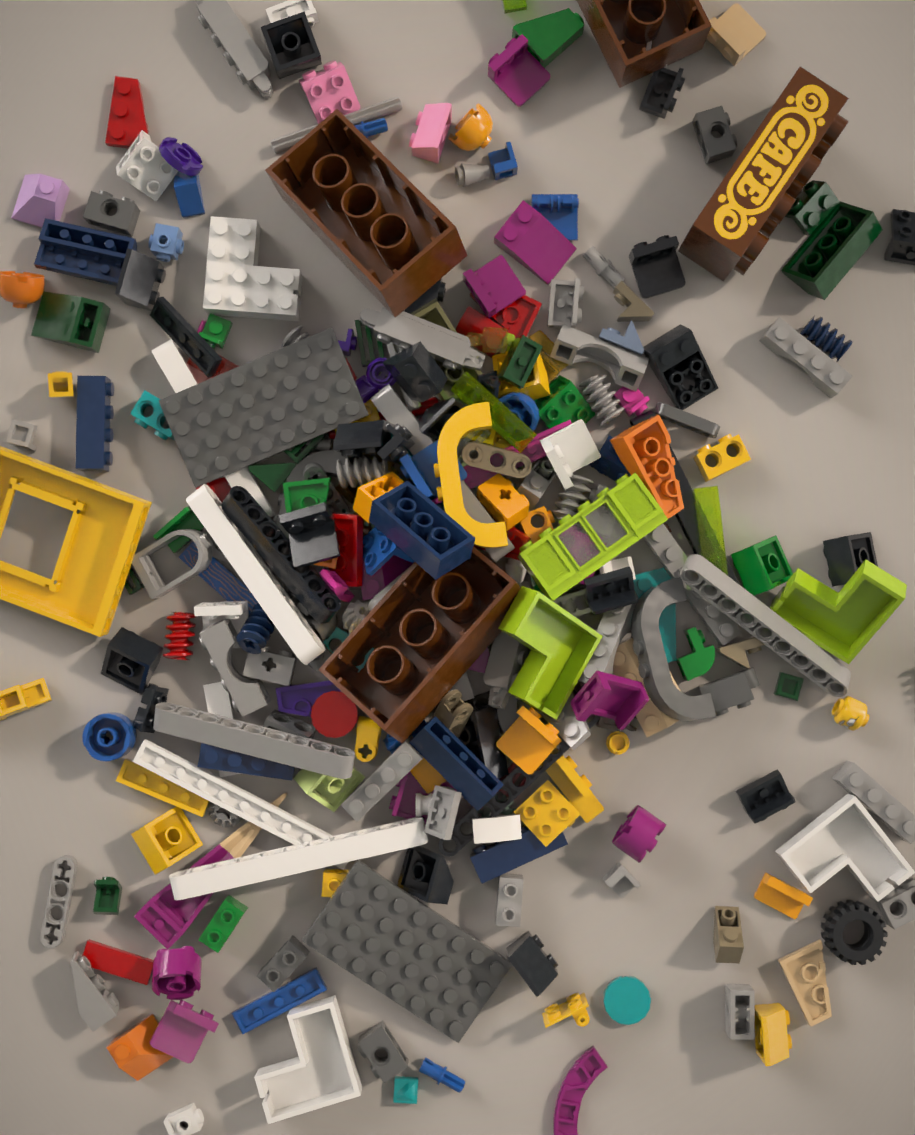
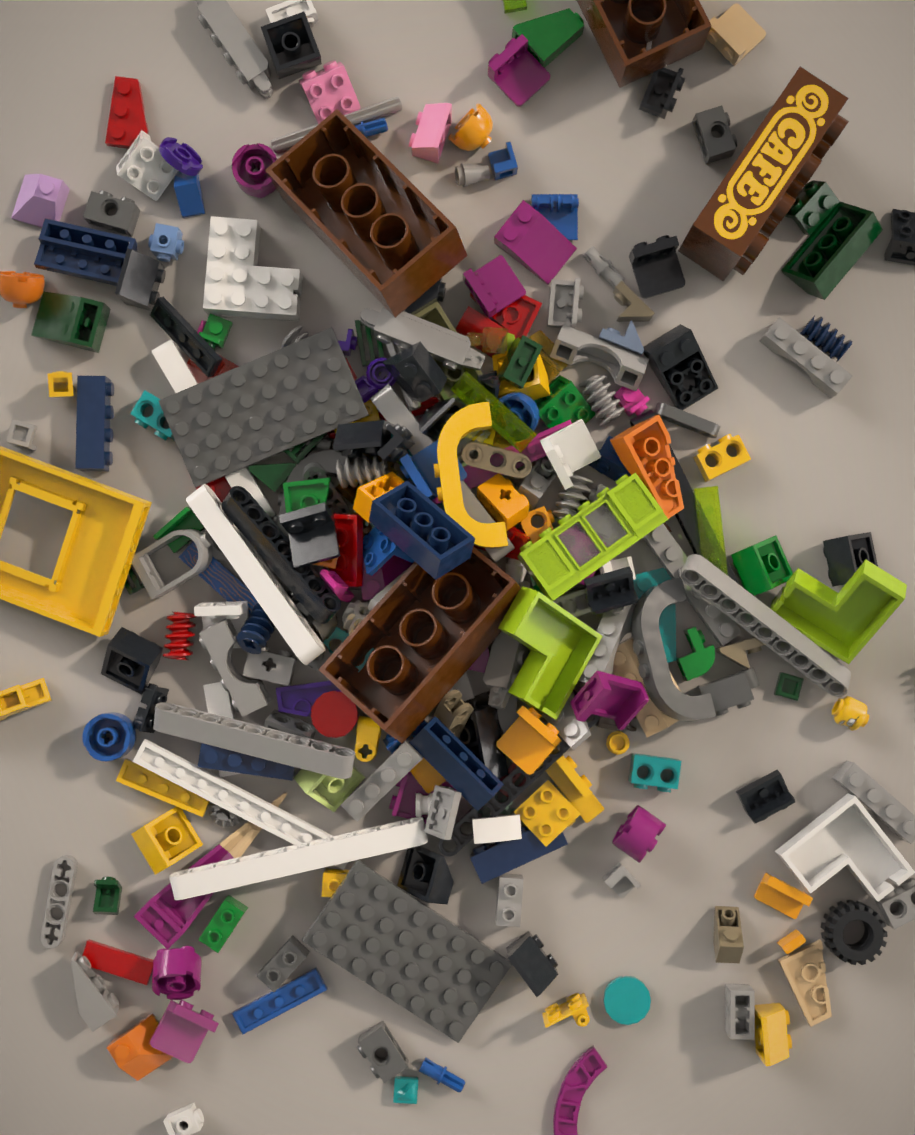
white piece [254,995,362,1124] -> none
none -> magenta brick [232,143,277,198]
none -> teal brick [628,753,682,793]
none -> light orange tile [777,929,806,954]

